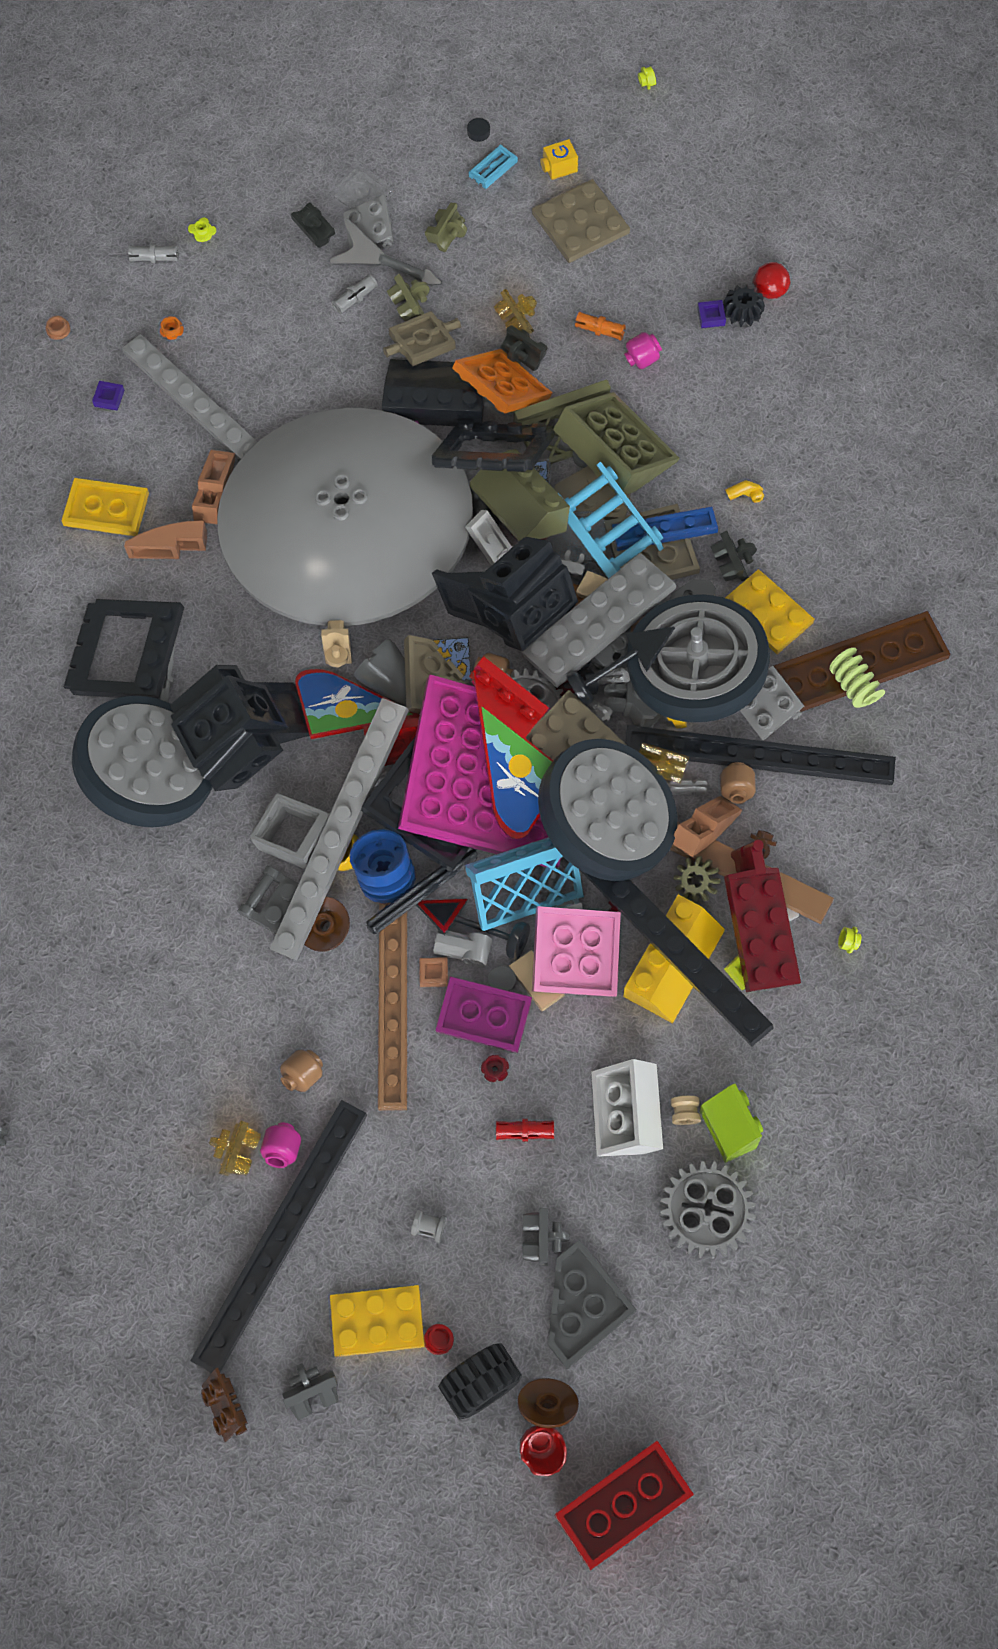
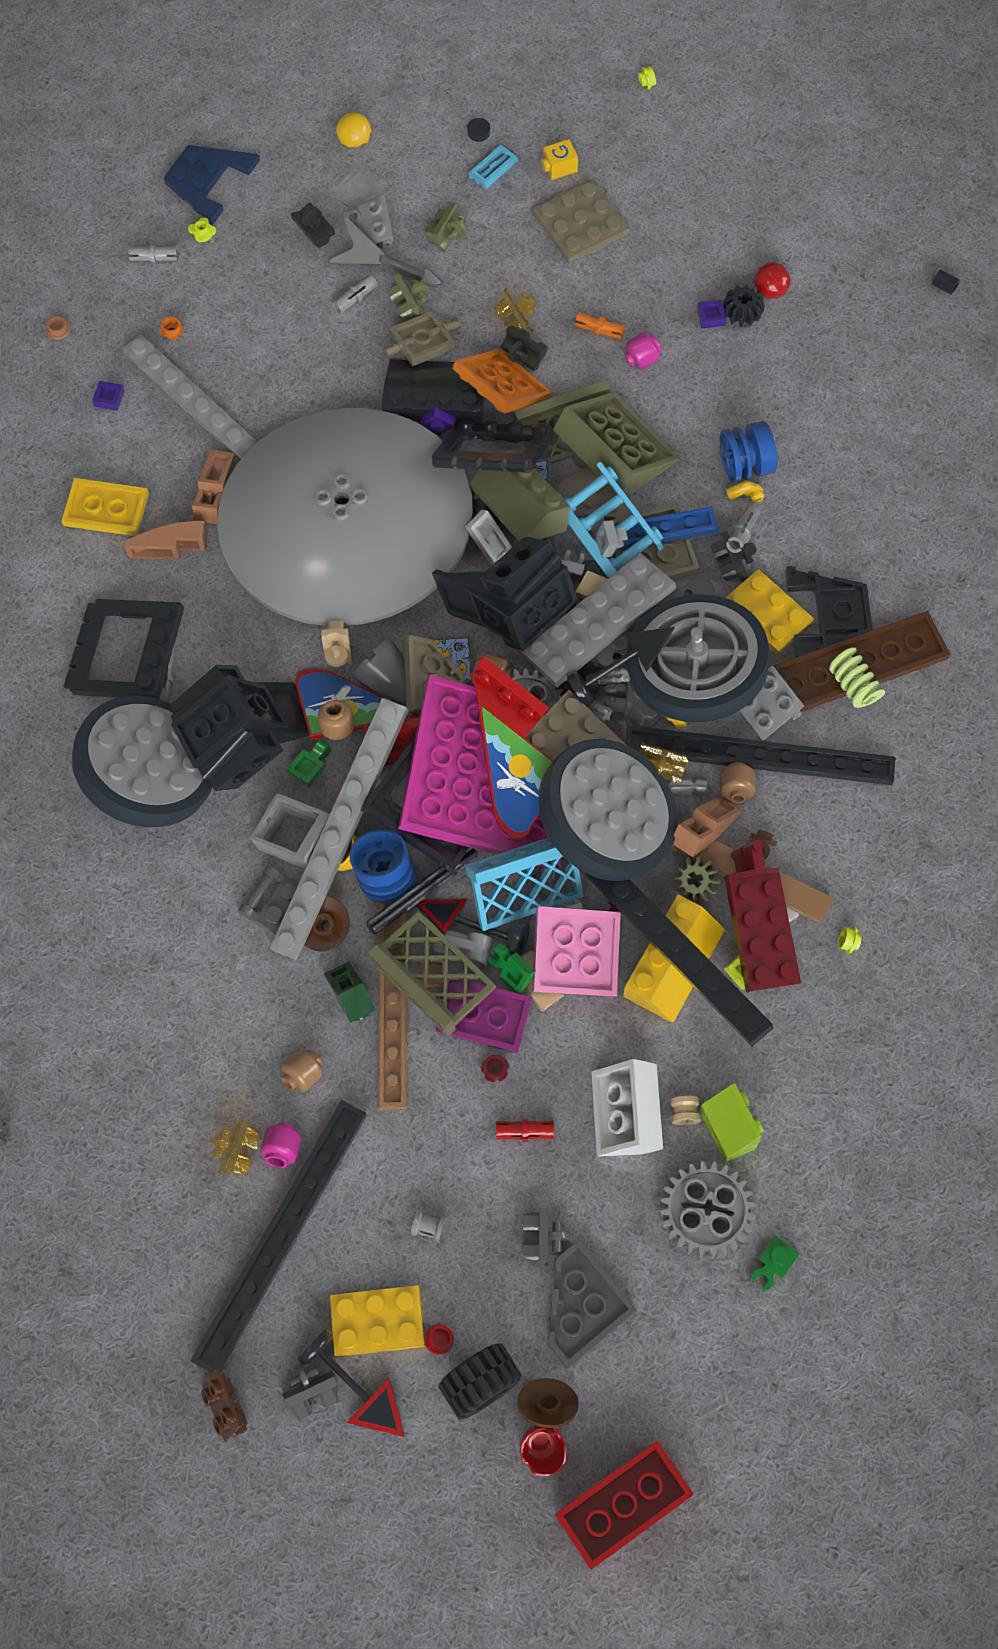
none -> dark blue wing [163,145,260,225]
none -> green plate [287,739,332,787]
none -> black piece [297,1328,405,1437]
none -> medium nougat head [317,700,355,740]
none -> dark green slope [324,961,375,1023]
none -> yellow hair [336,112,372,148]
none -> olive fence [368,911,496,1037]
none -> dark purple plate [420,407,455,435]
none -> green plate [488,943,536,994]
none -> light grey tile [596,521,628,558]
none -> blue wheel [719,421,778,483]
none -> light grey pin [726,504,760,553]
none -> green plate [750,1236,800,1292]
none -> black wing [785,566,873,658]
none -> black hinge [932,269,960,295]

